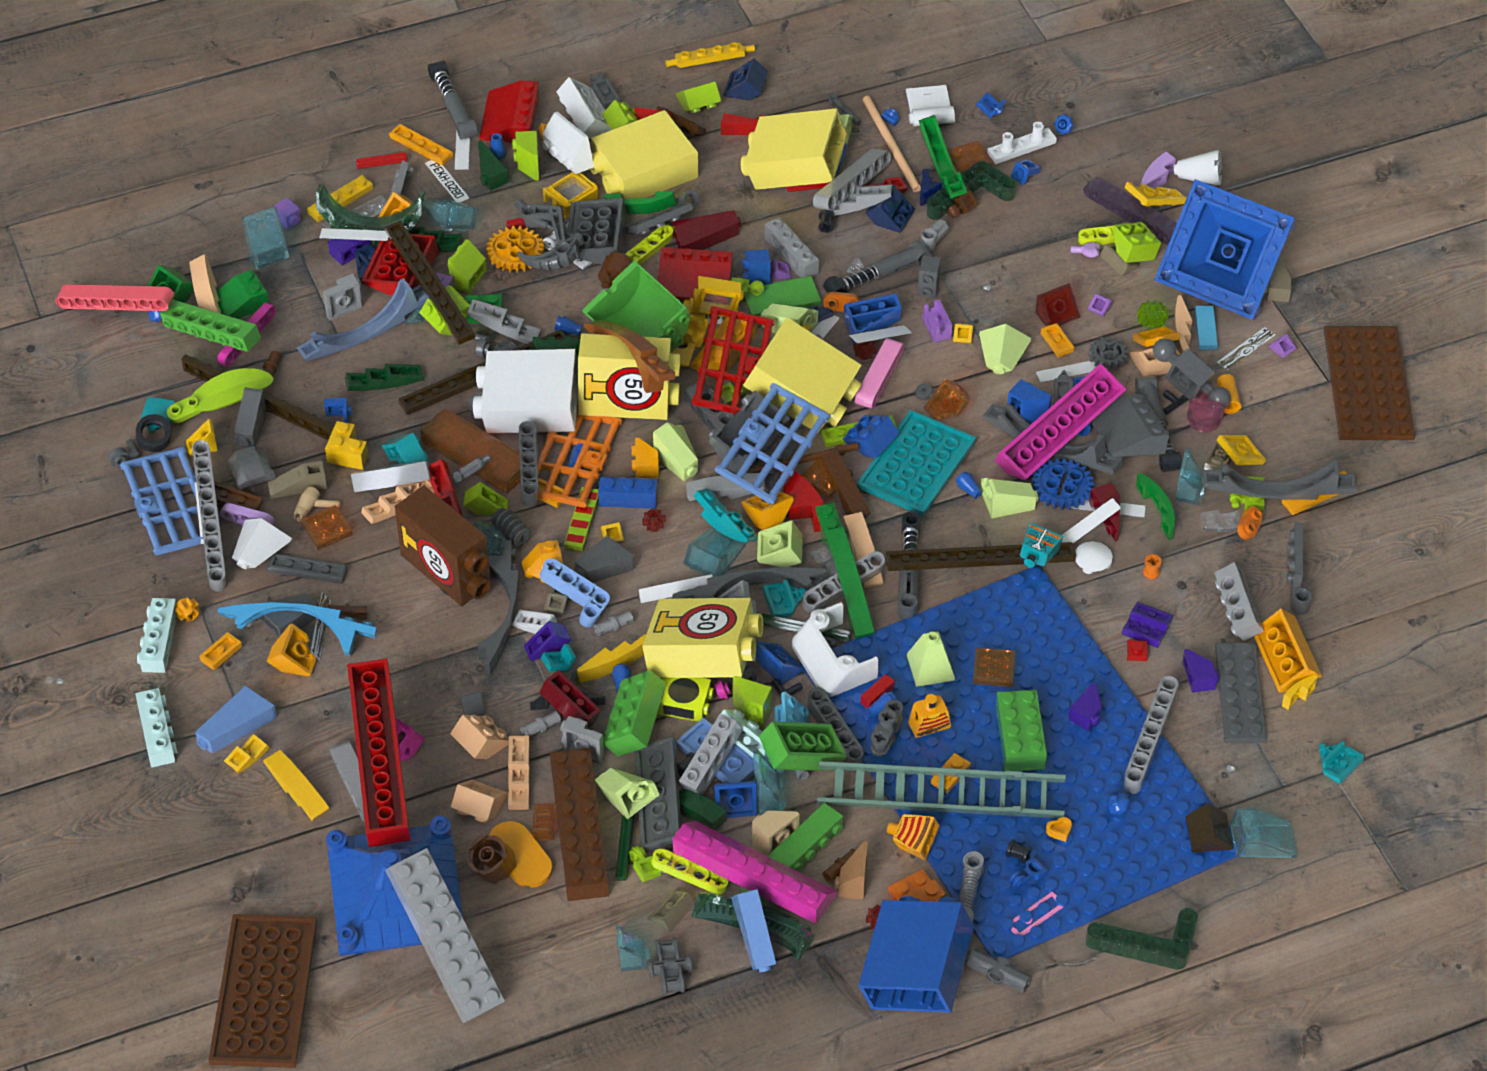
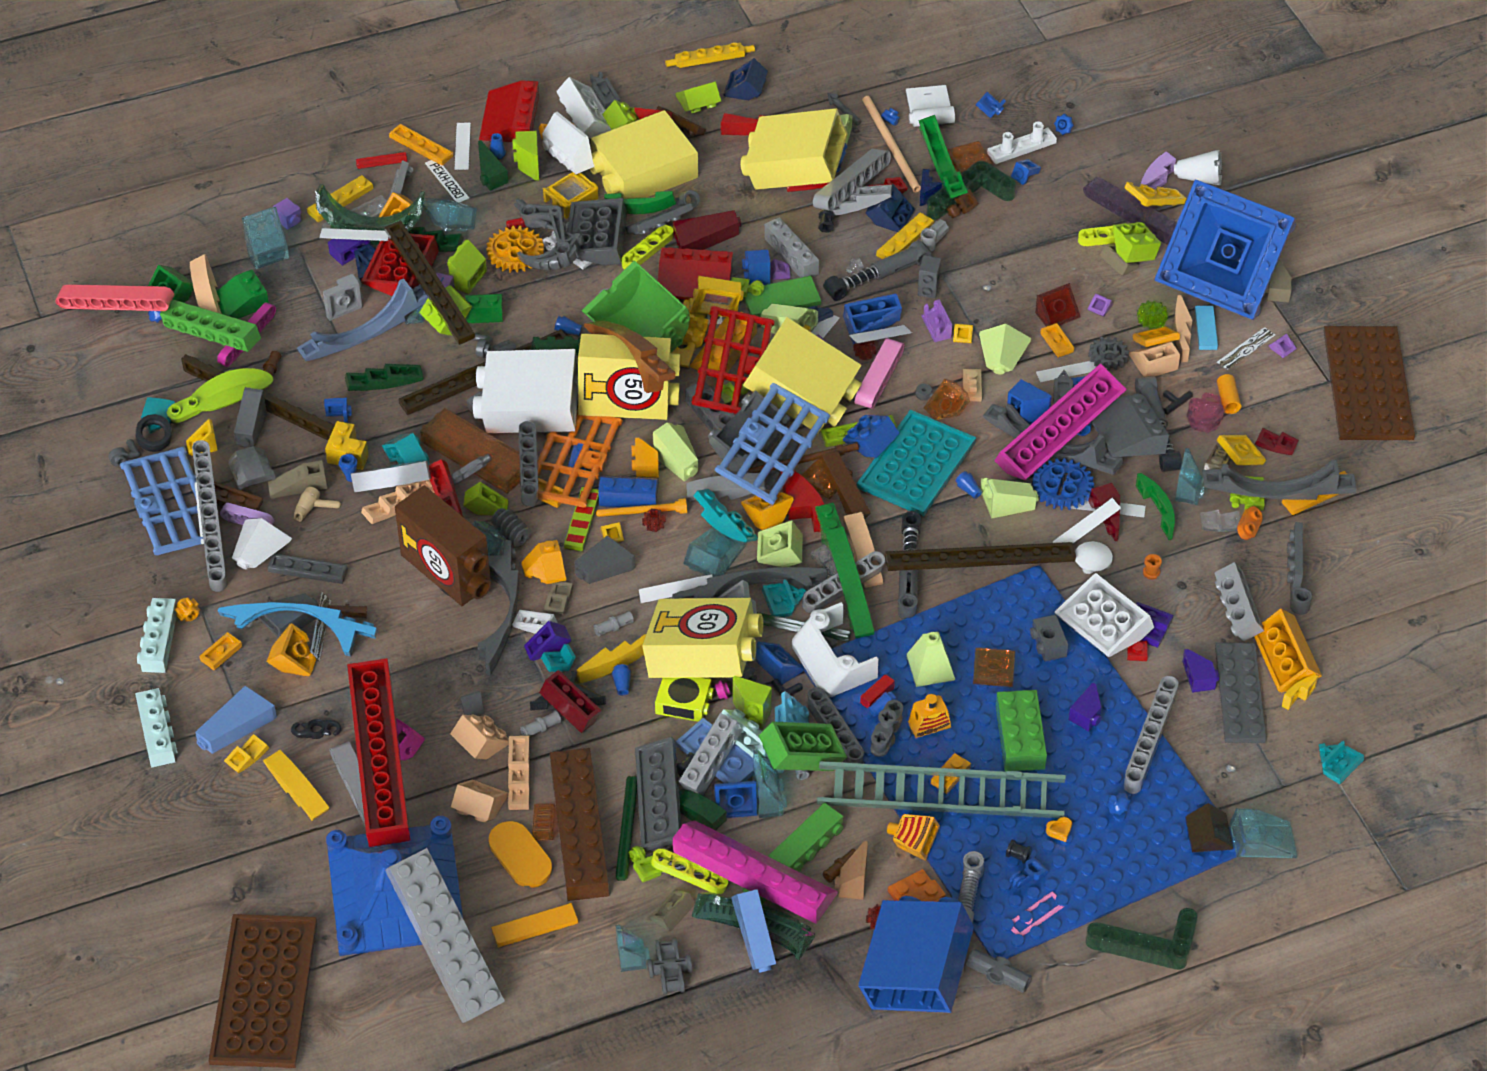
clear orange plate [301,505,353,550] -> none
dark grey piece [427,60,478,140] -> none
light grey slope [467,299,541,344] -> none
reddish brown brick [467,835,516,883] -> none
light blue beam [540,559,610,628] -> none
light grey plate [560,716,604,764] -> none
yellowish green slope [595,768,659,820] -> none
reddish brown brick [598,252,632,289] -> none
bright green brick [603,670,666,757] -> none
tan slope [752,811,799,856] -> none
orange plate [823,292,860,312] -> none
teal torso [1020,522,1063,568] -> none
lavender rock [1071,242,1100,258] -> none
dark grey brick [1153,338,1231,411] -> none
none -> black piece [291,719,342,739]
none -> blue cone [339,454,357,482]
none -> light orange tile [491,903,578,948]
none -> light orange piece [596,498,687,517]
none -> yellow plate [876,212,934,259]
none -> tan plate [963,369,982,402]
none -> dark grey brick [1030,615,1068,662]
none -> white slope [1054,573,1154,657]
none -> dark red slope [1254,428,1299,455]

